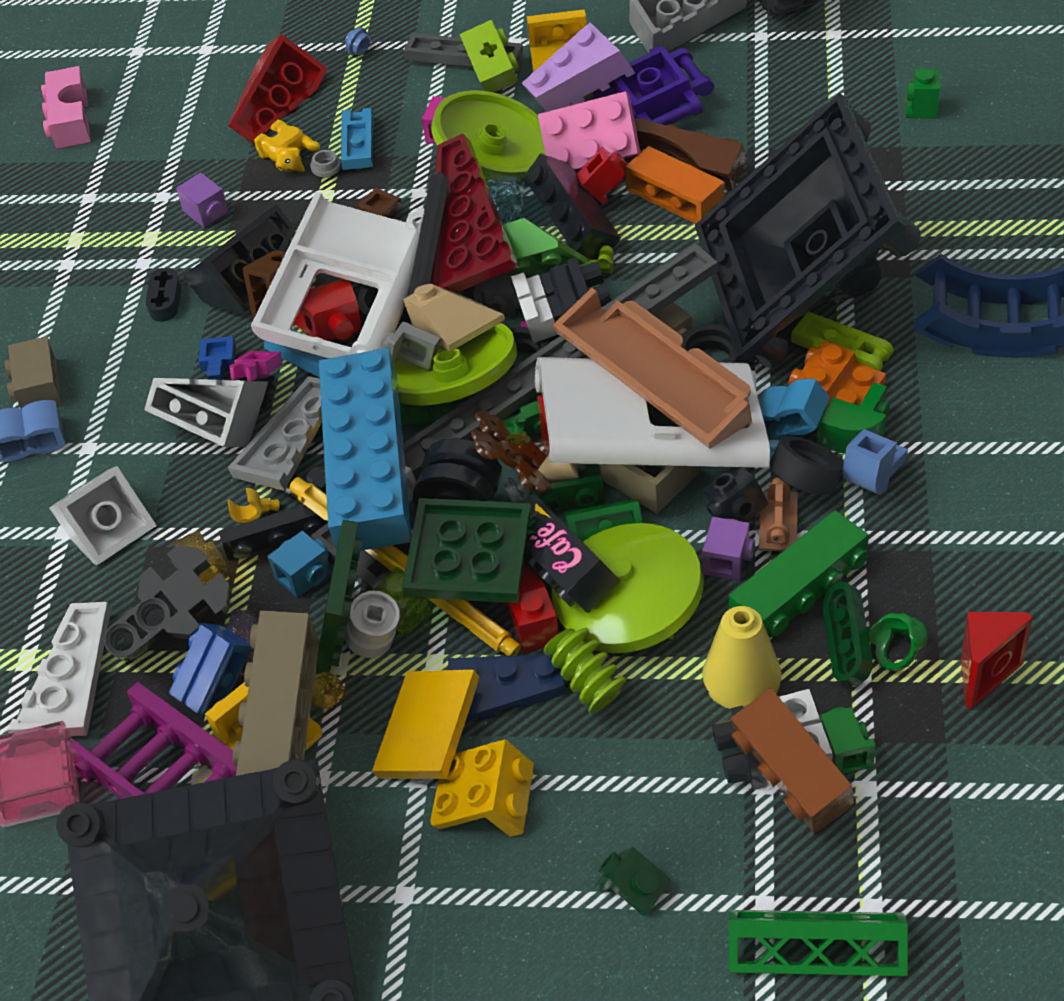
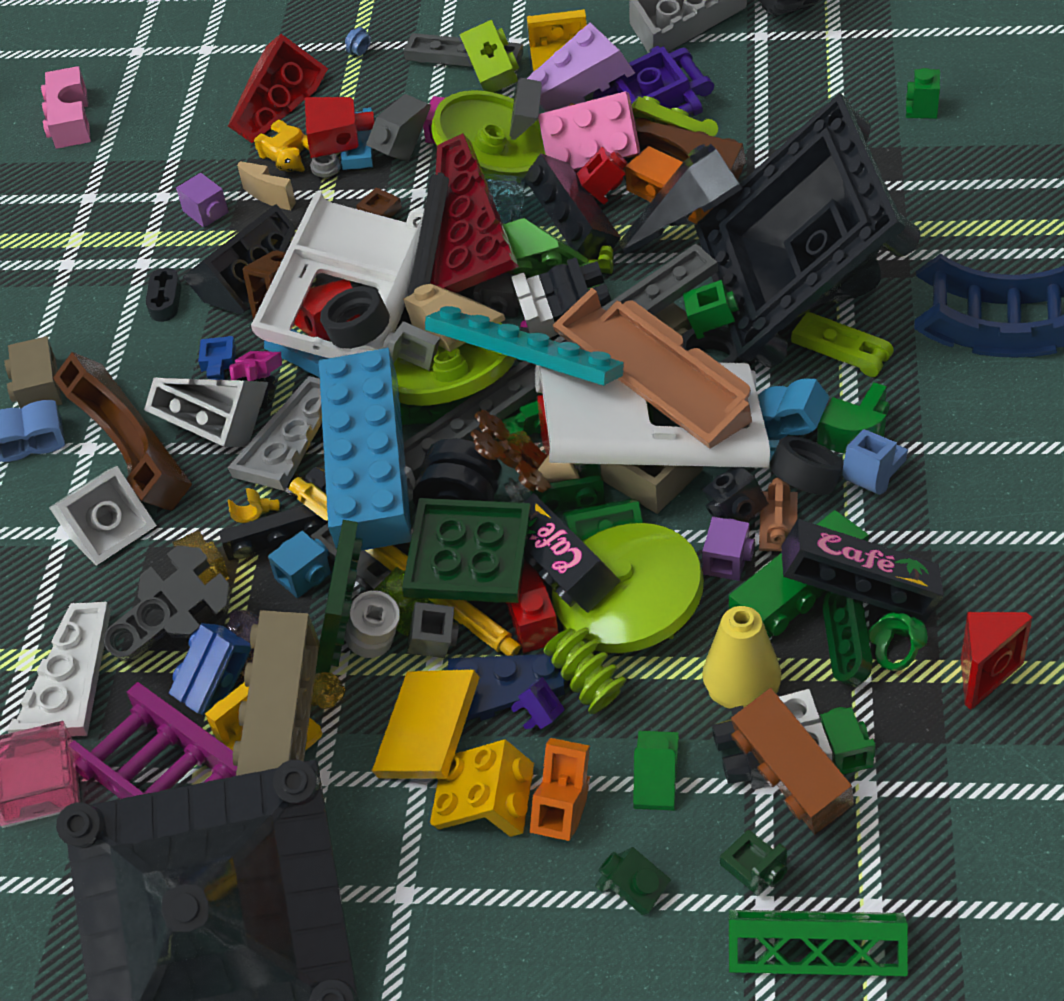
orange plate [788,340,886,410] -> none
none -> reddish brown arch [53,352,192,511]
none -> tan slope [237,161,296,211]
none -> red torso [304,97,375,158]
none -> black tyre [320,286,390,349]
none -> dark grey slope [366,94,431,162]
none -> dark grey brick [407,602,458,658]
none -> teal plate [425,306,624,386]
none -> dark grey slope [509,78,542,140]
none -> dark purple tile [511,677,565,730]
none -> orange brick [530,738,590,841]
none -> black wedge [619,144,742,255]
none -> lime plate [632,96,718,137]
none -> green slope [633,731,679,811]
none -> green brick [683,280,739,339]
none -> dark green bracket [720,829,788,896]
none -> black brick [781,519,944,622]

